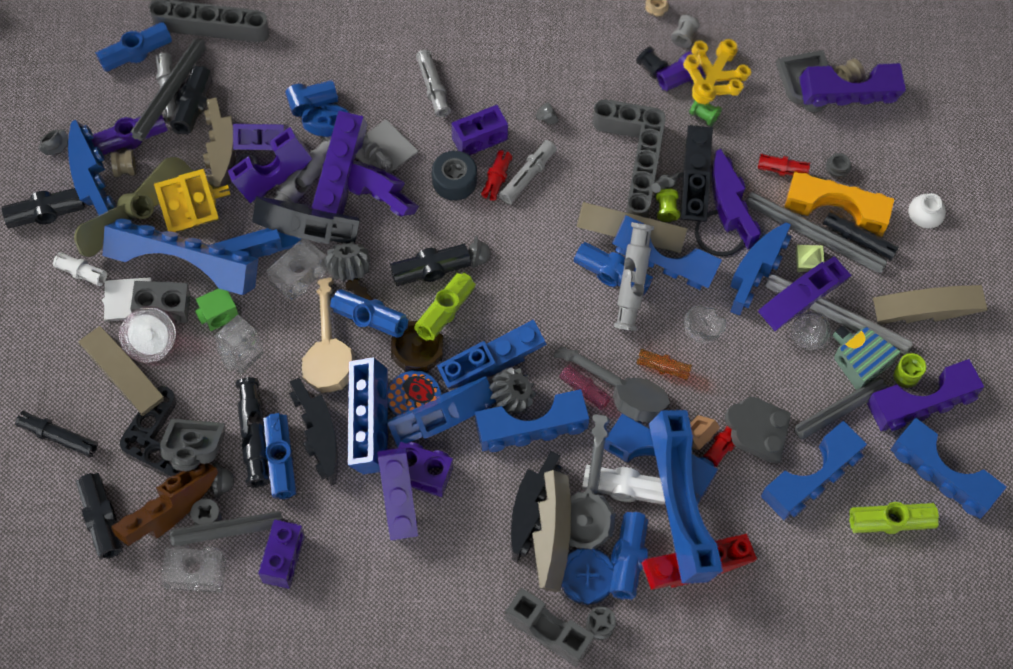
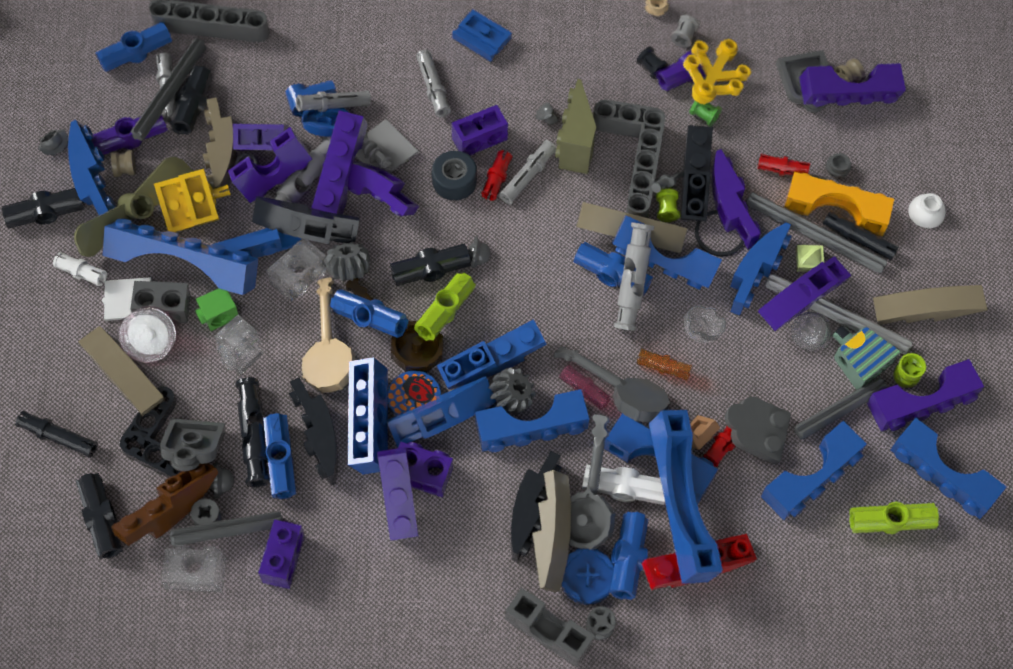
none -> light grey pin [296,90,371,112]
none -> blue plate [452,9,512,62]
none -> olive slope [555,79,596,174]

